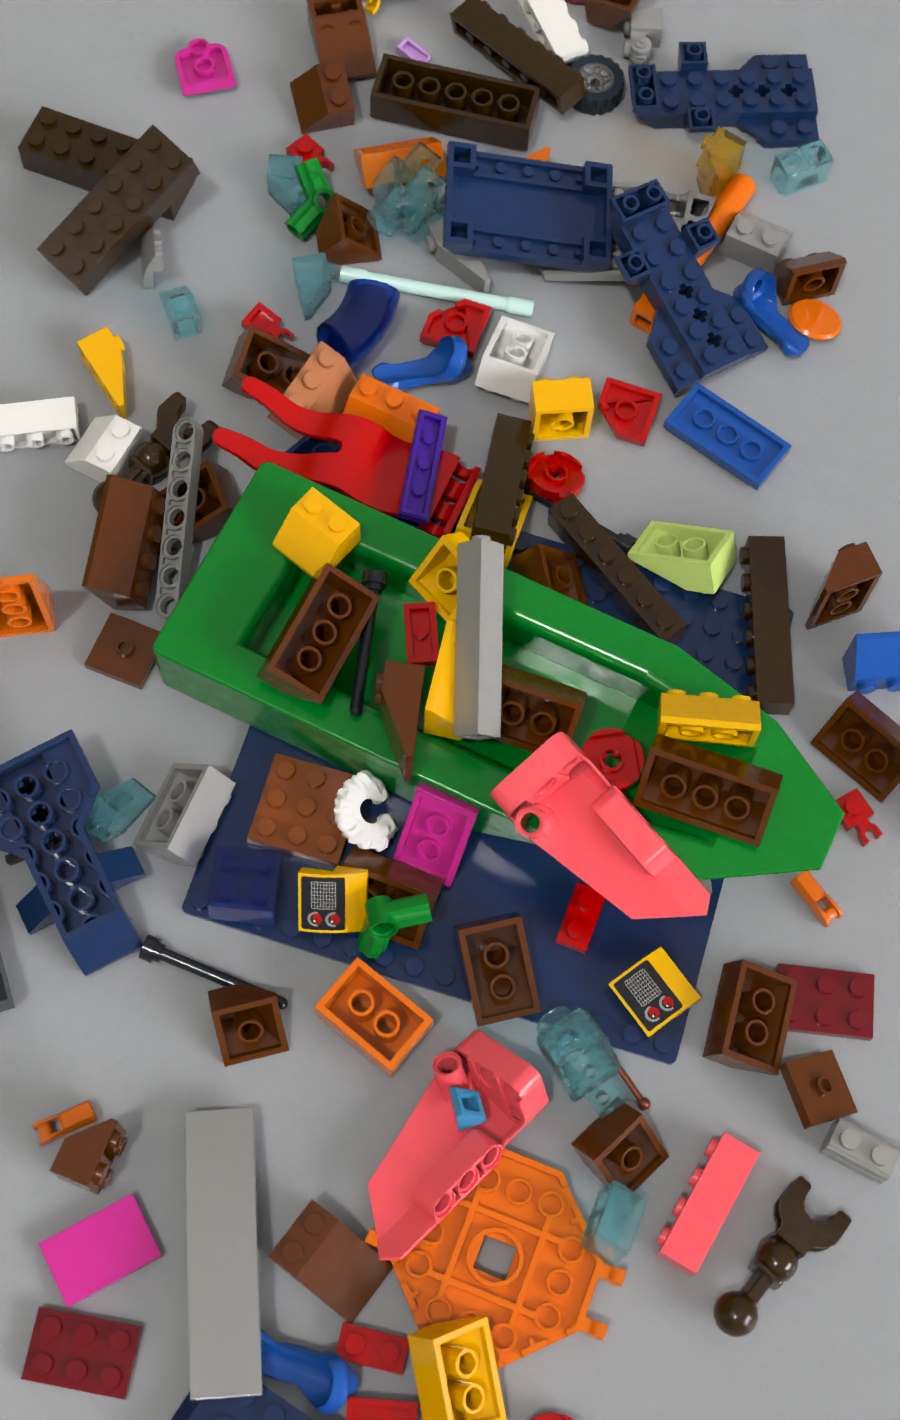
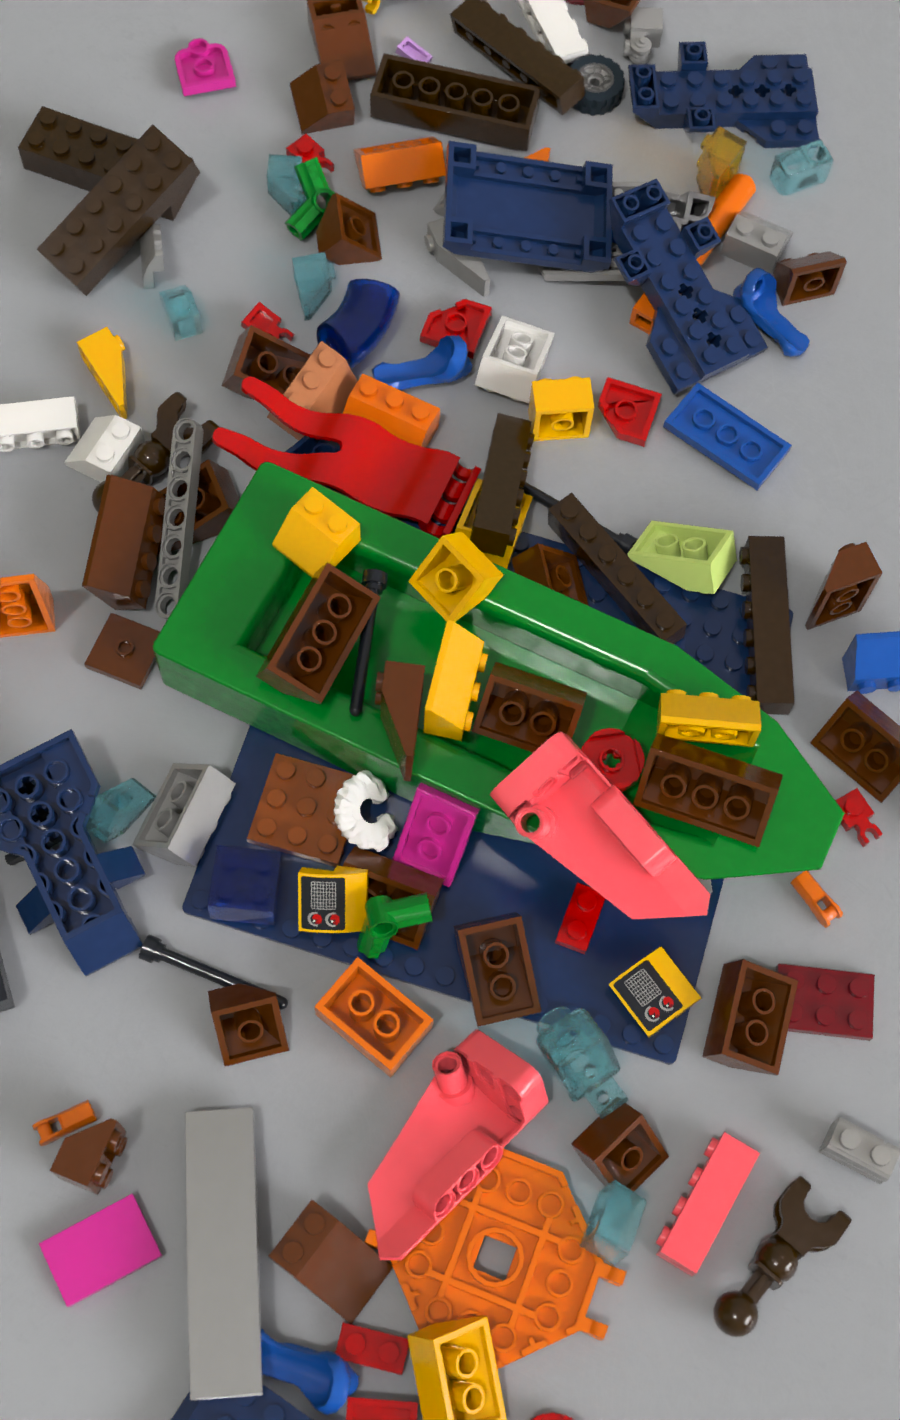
dark red plate [21,1307,143,1400] -> none
light aqua piece [339,265,535,317] -> none
clear light blue piece [366,141,447,237] -> none
dark purple tile [397,409,447,525] -> none
red plate [403,602,439,666] -> none
dark azure slope [449,1086,486,1131] -> none
light grey brick [454,535,504,741] -> none
red plate [526,451,585,504] -> none
copper hinge [604,1050,650,1110] -> none
reddish brown plate [779,1050,858,1129] -> none
orange piece [788,299,842,340] -> none

